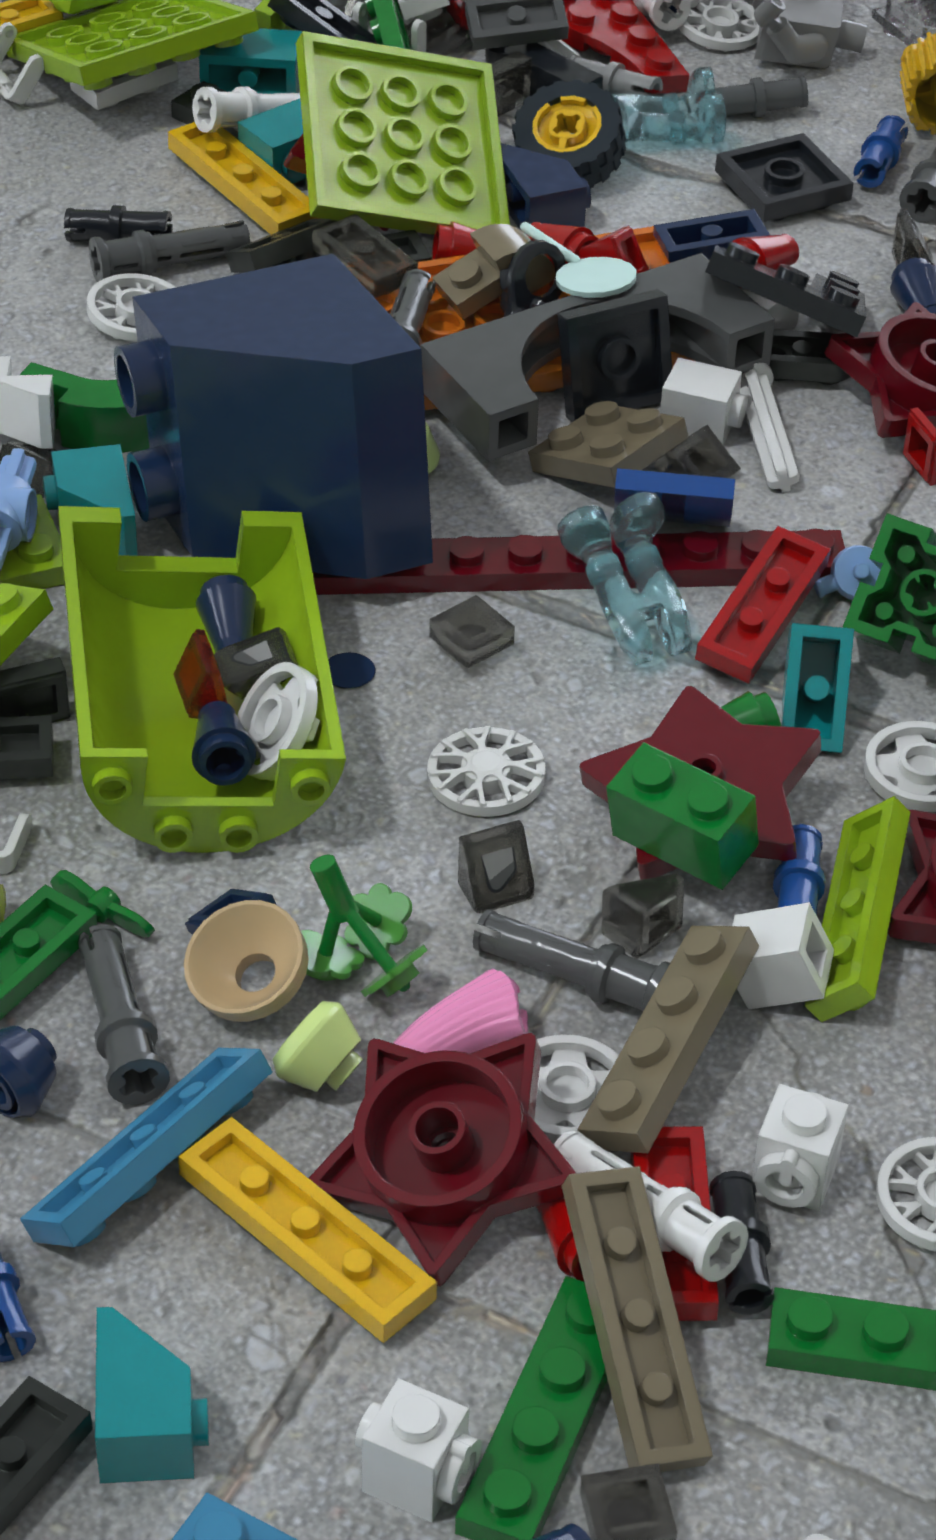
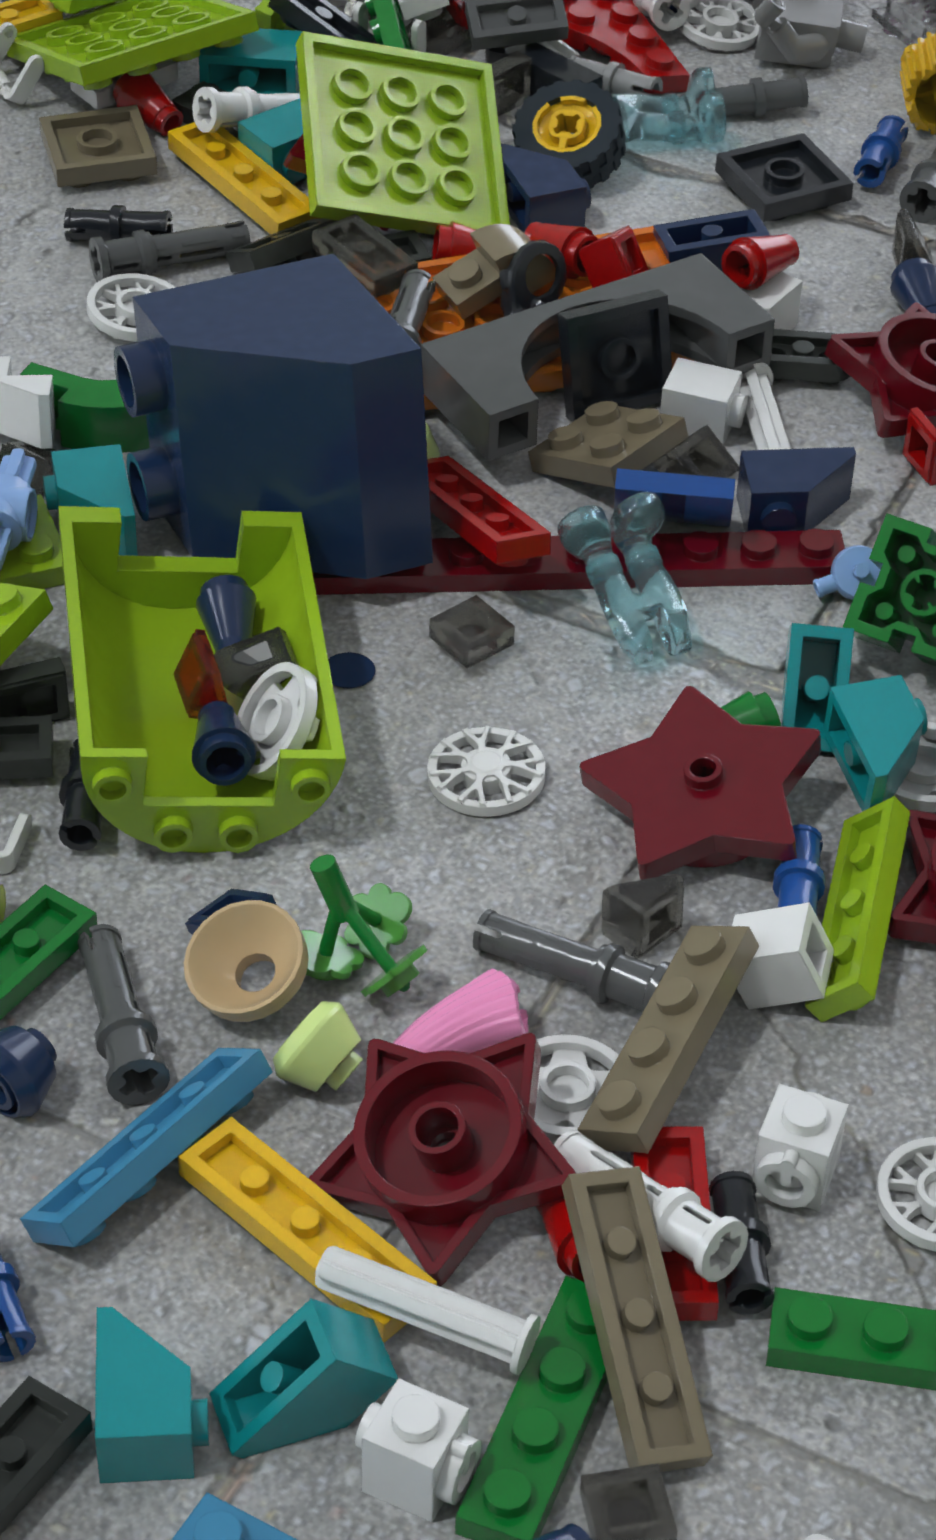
green piece [50,870,155,938] -> none
clear smoke slope [458,820,535,913] -> none
light aqua piece [520,222,637,298] -> none
green brick [606,742,759,890] -> none
red plate [695,526,831,684] -> none
black plate [705,242,866,338] -> none
none -> dark tan plate [39,105,157,188]
none -> black pin [59,739,102,851]
none -> red cone [113,73,183,137]
none -> teal slope [209,1298,398,1458]
none -> white axle [315,1246,540,1375]
none -> red plate [428,456,551,567]
none -> dark blue slope [736,447,856,532]
none -> teal slope [823,675,928,811]

